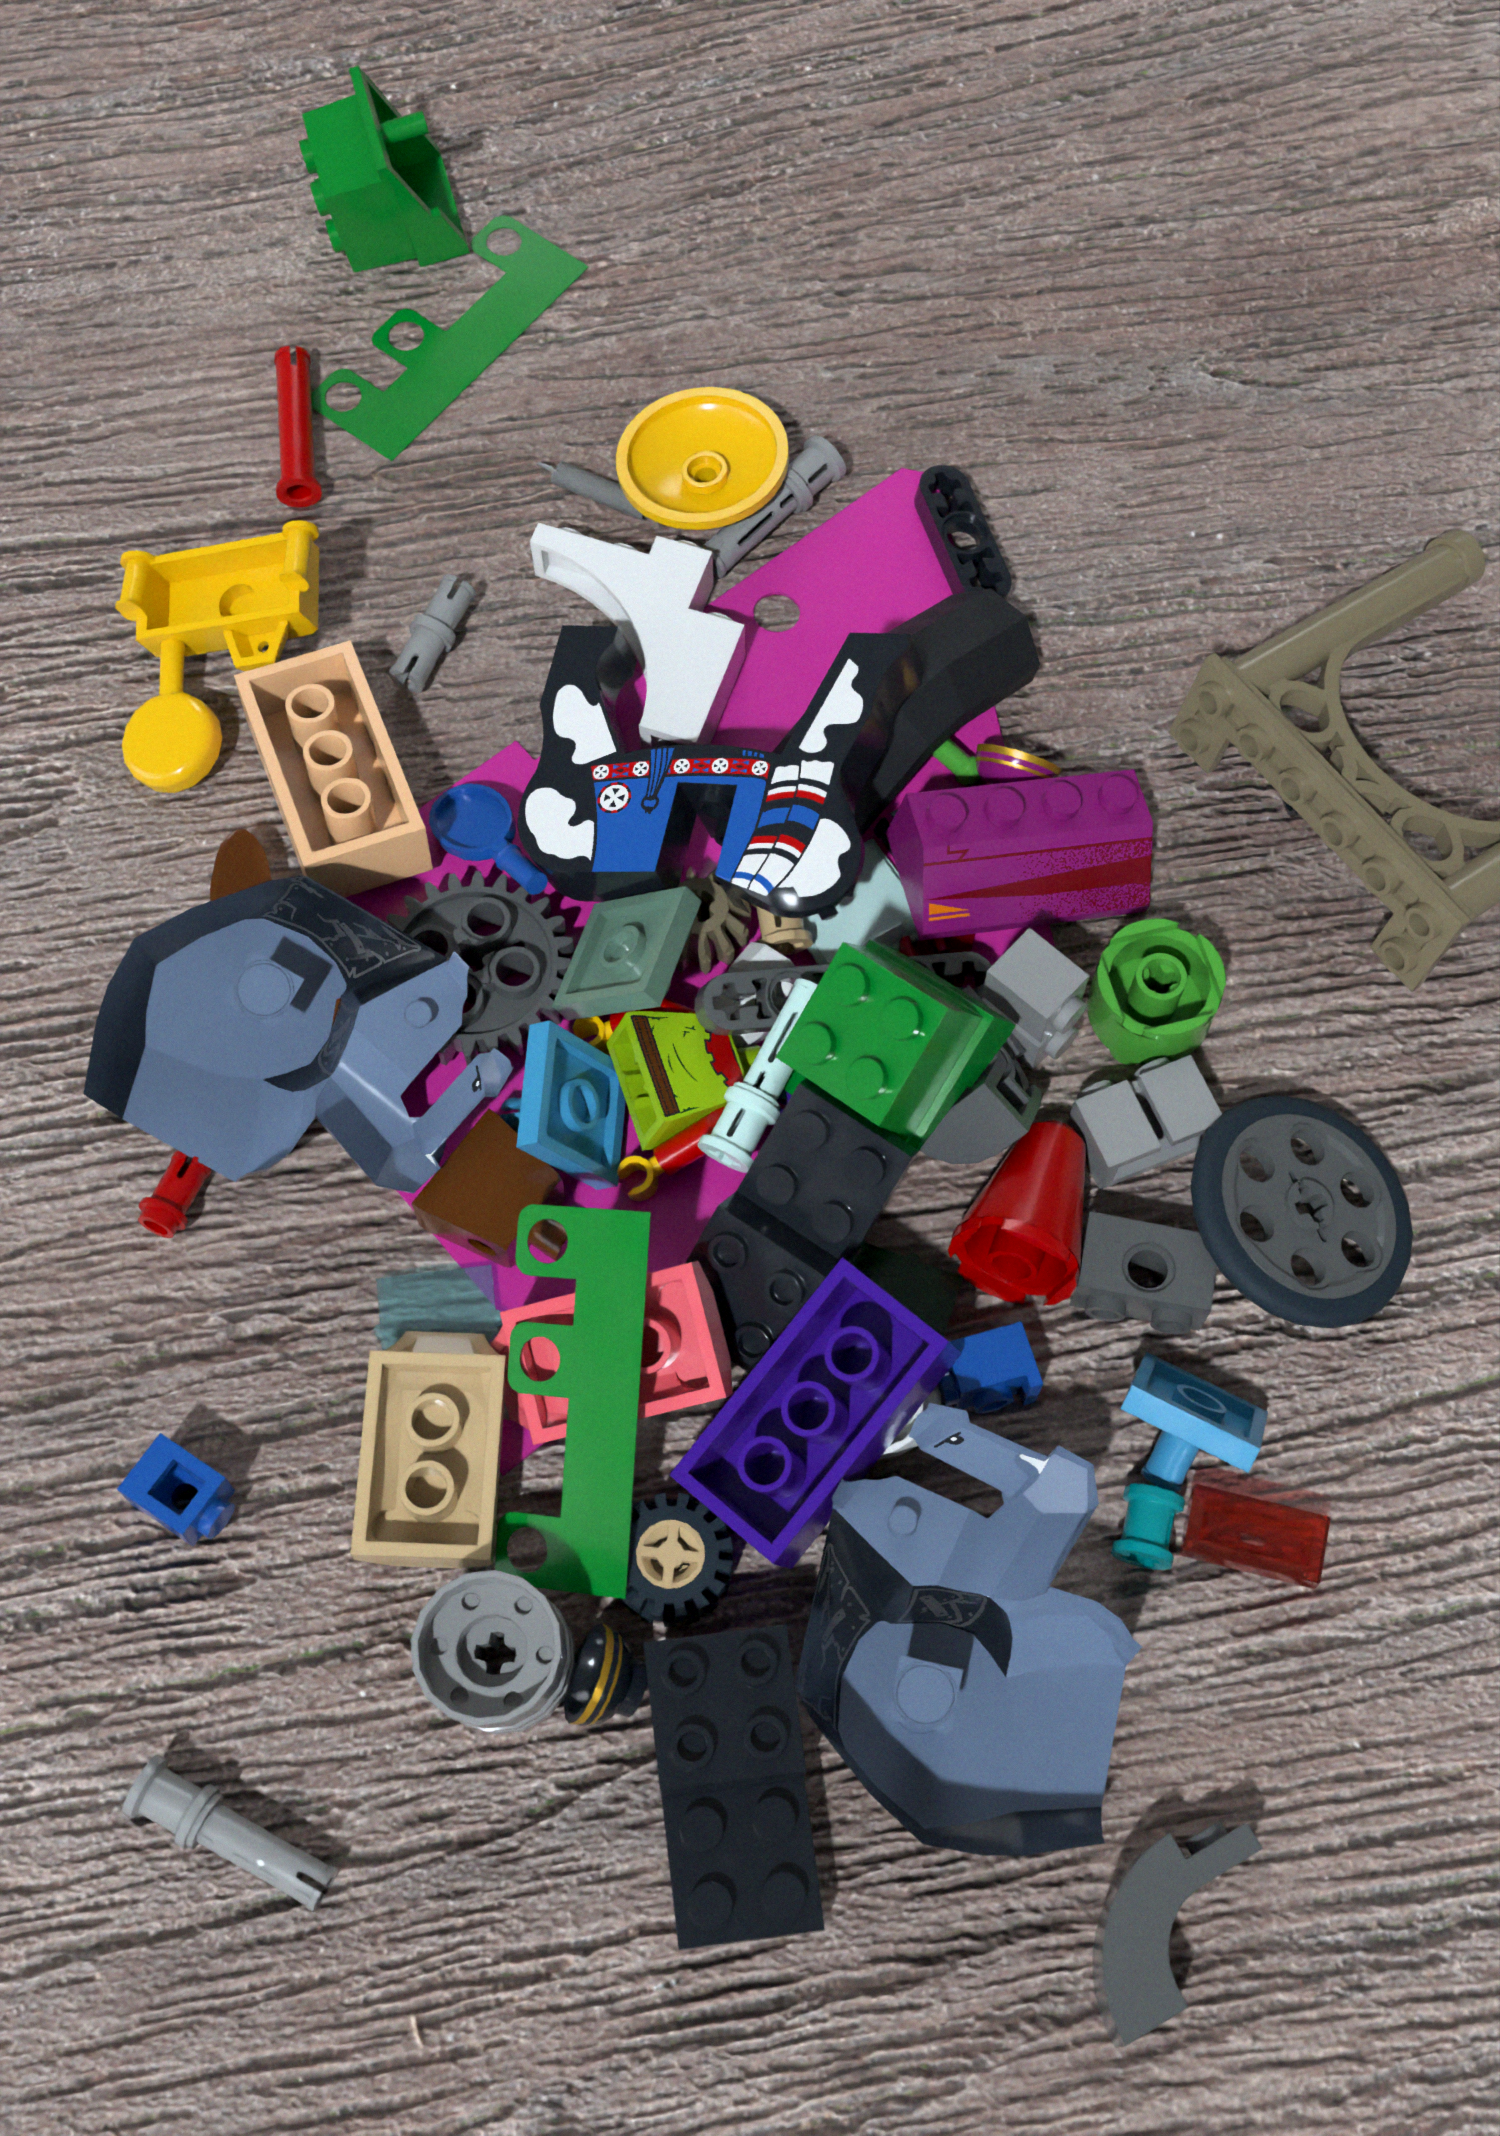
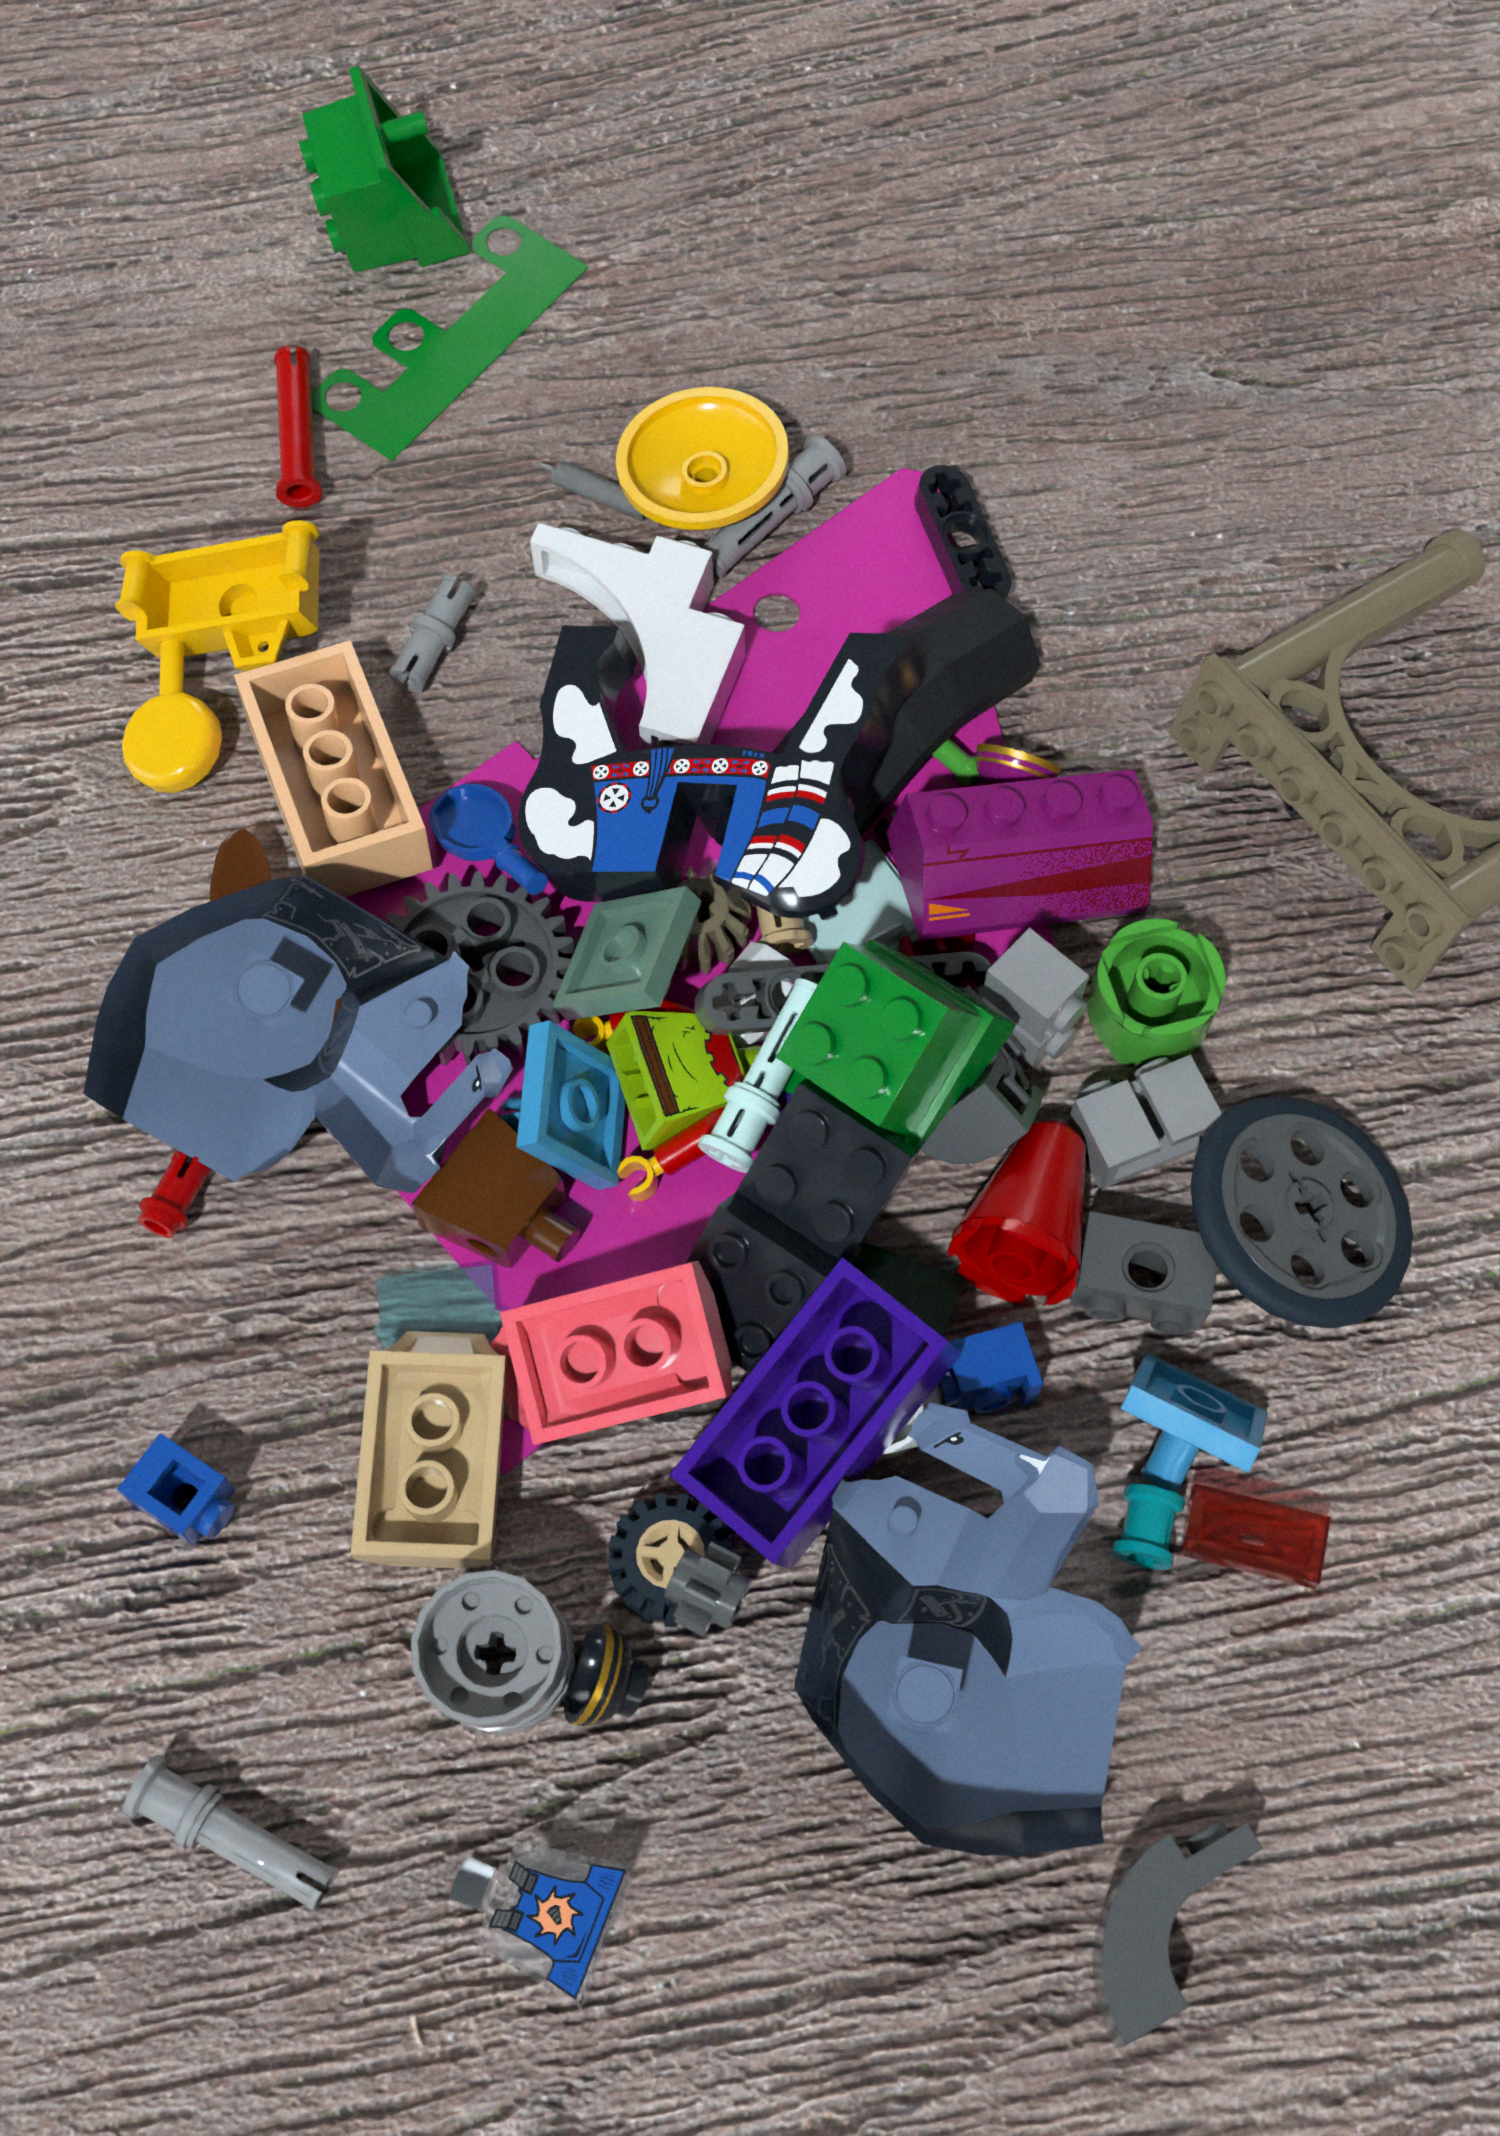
green piece [495,1204,651,1599] -> none
black piece [643,1624,825,1951] -> none
none -> torso [450,1841,634,2009]
none -> dark grey gear [664,1541,752,1637]

